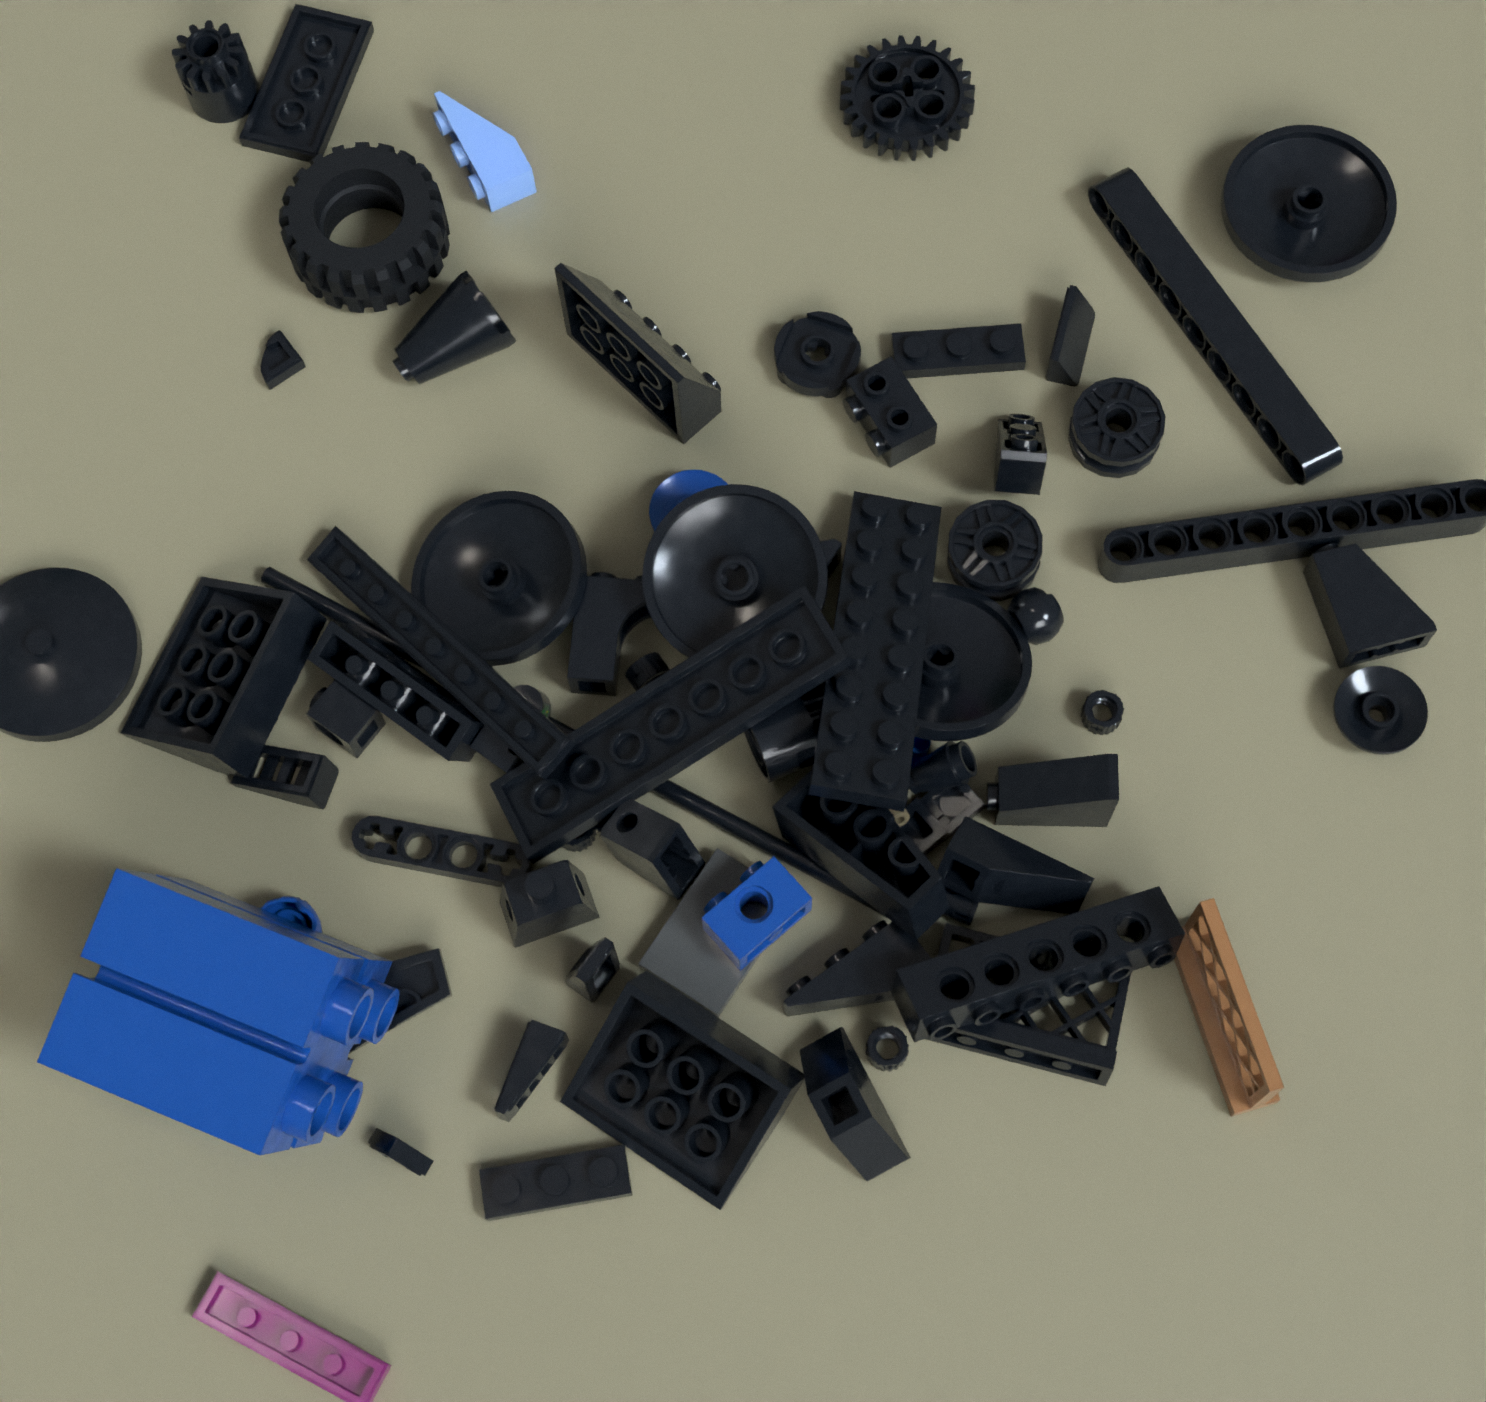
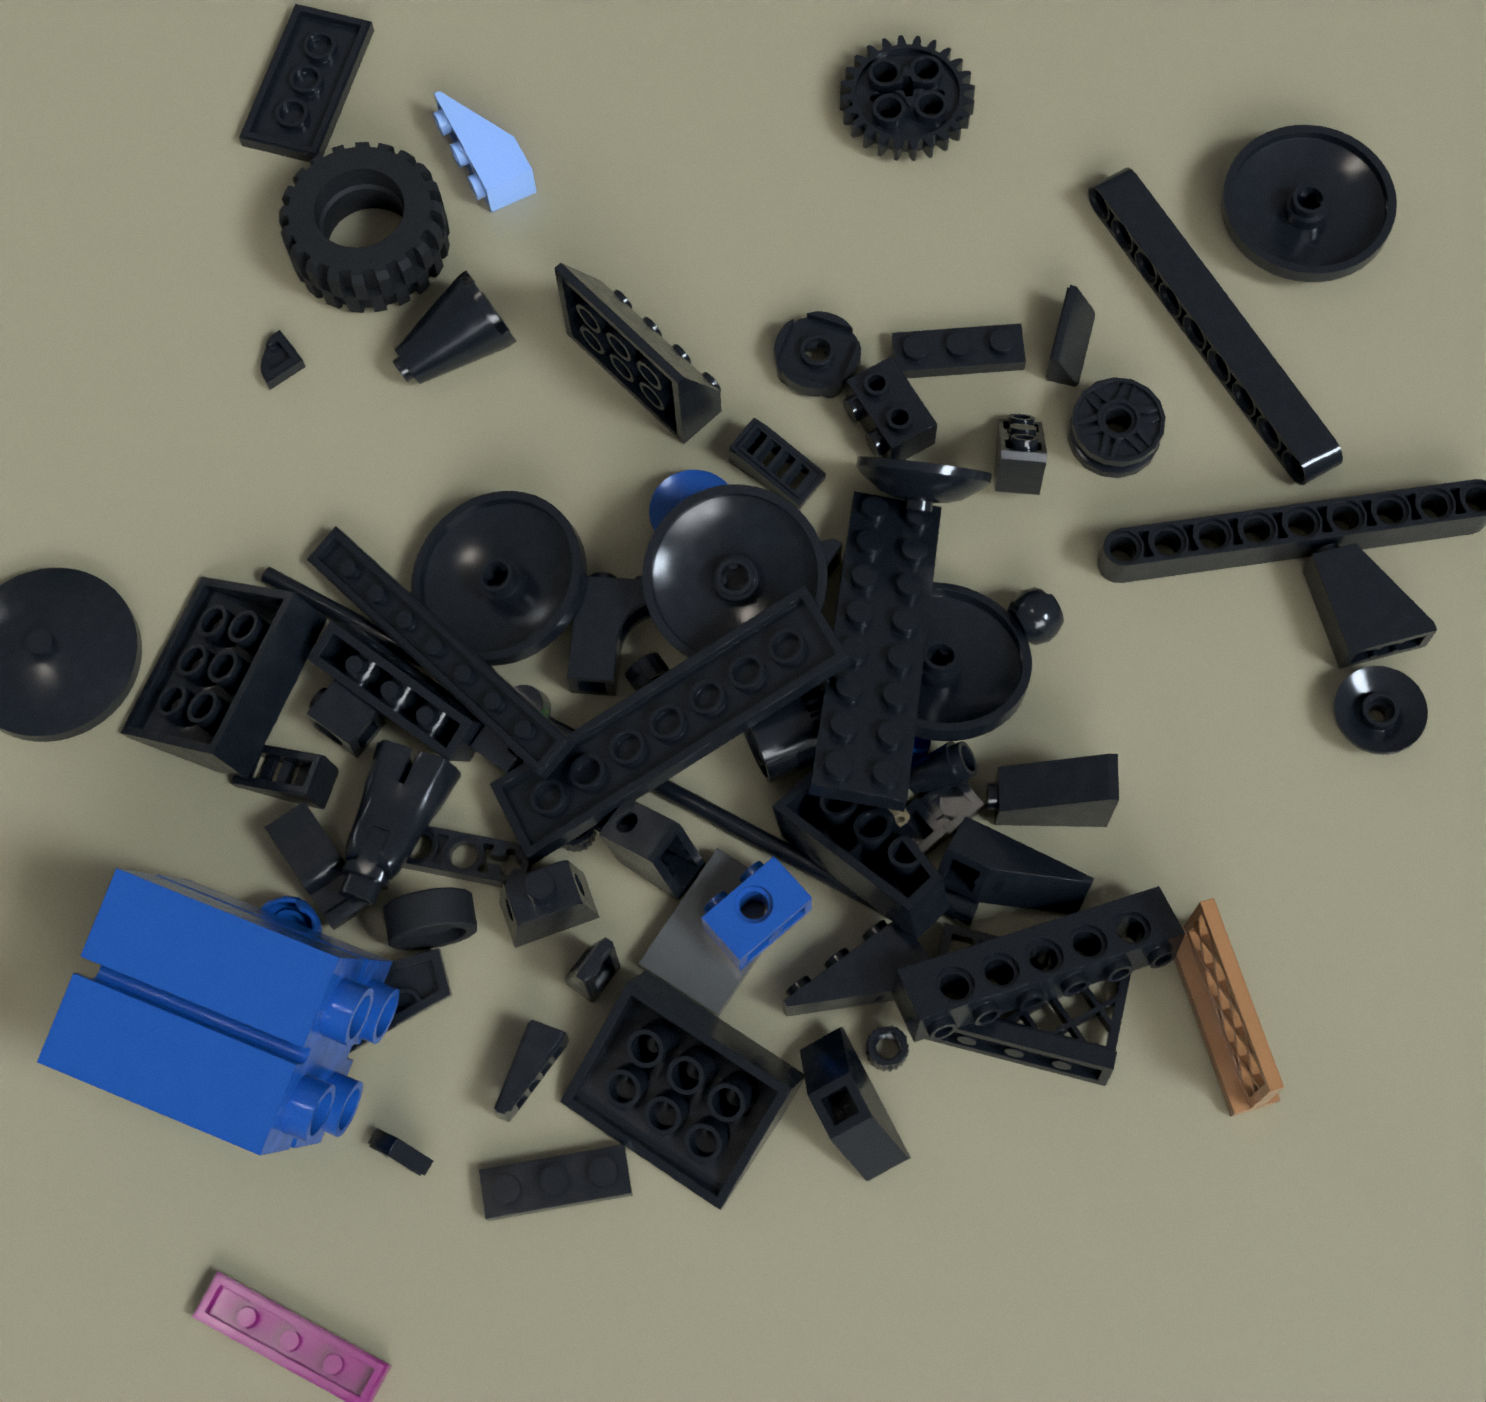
black gear [171,20,259,123] -> none
black wheel [947,500,1043,601] -> none
black axle [1080,690,1124,735] -> none
none -> black piece [264,801,370,930]
none -> black piece [339,740,461,906]
none -> black tyre [383,887,477,950]
none -> black slope [729,418,826,509]
none -> black dish [856,456,992,512]

